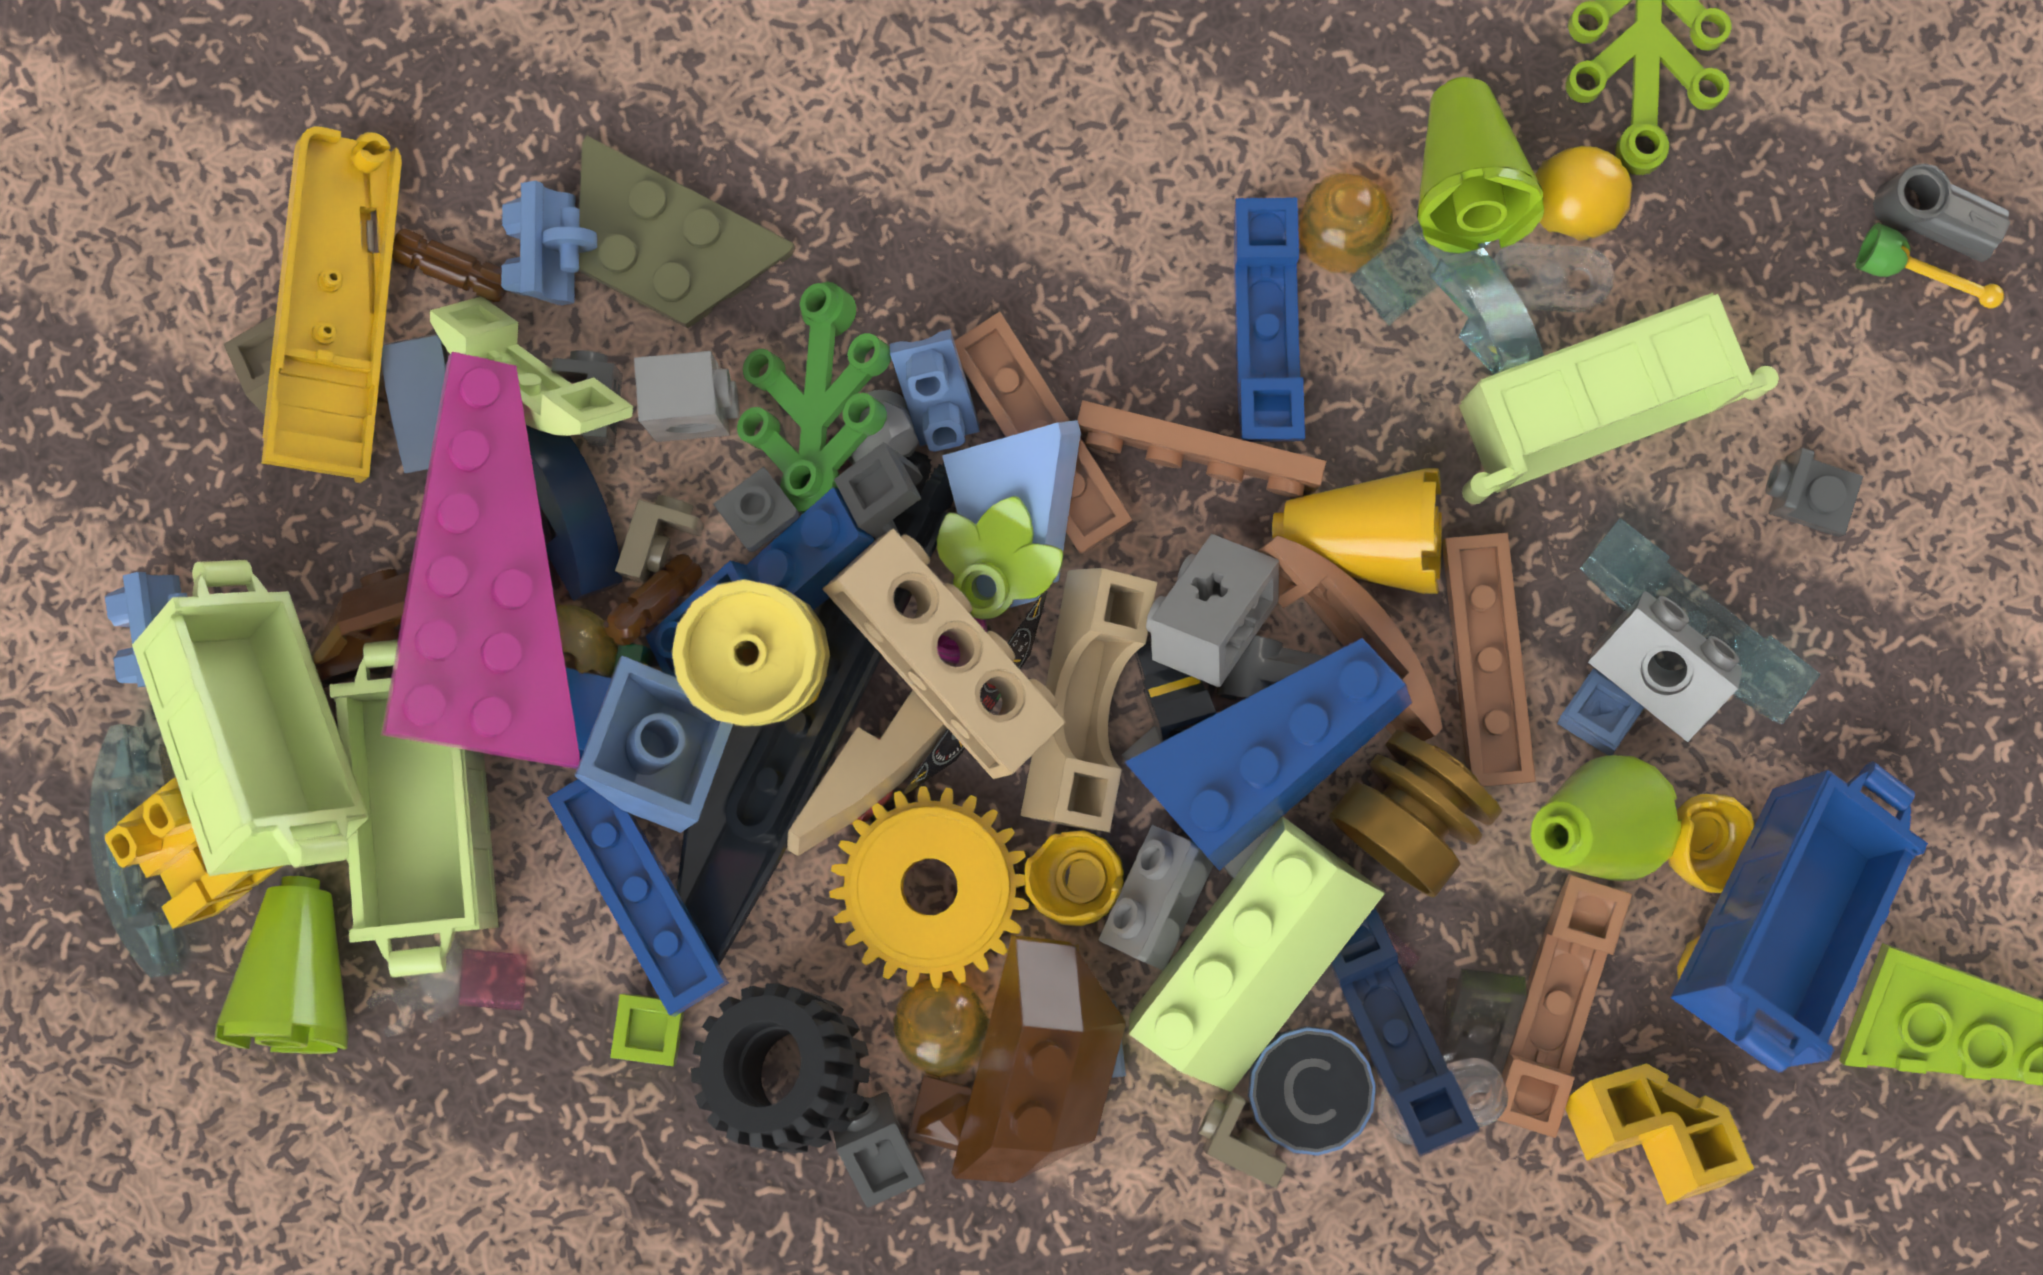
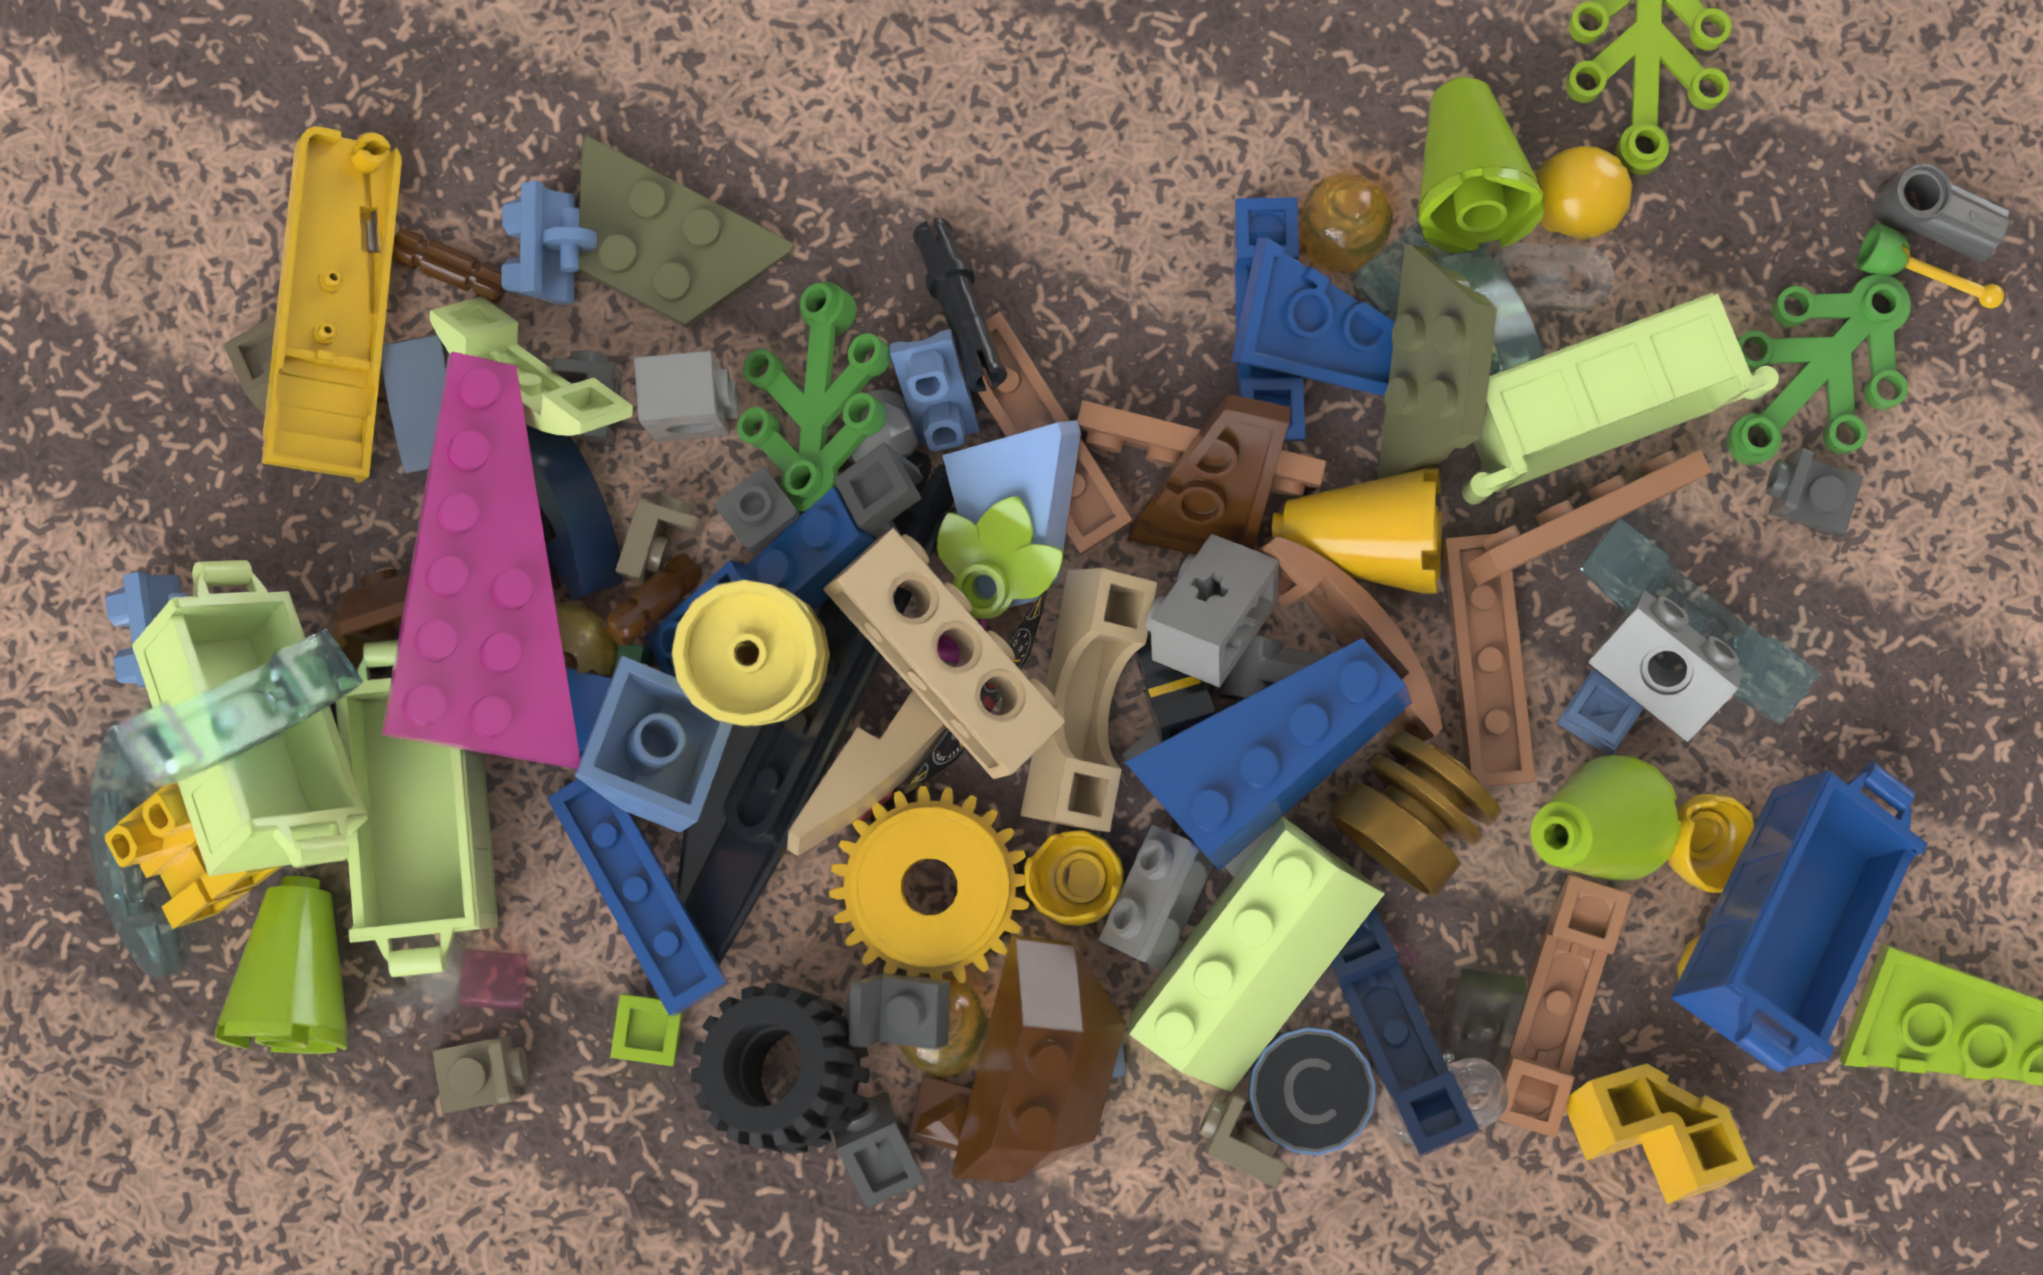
none -> clear light blue slope [105,629,363,790]
none -> dark tan bracket [432,1035,529,1114]
none -> dark grey bracket [845,973,950,1049]
none -> black pin [913,218,1008,392]
none -> reddish brown wing [1127,394,1291,555]
none -> blue wing [1231,237,1395,397]
none -> olive wing [1377,244,1498,479]
none -> nougat plate [1467,450,1712,586]
none -> bright green plant [1726,274,1911,465]

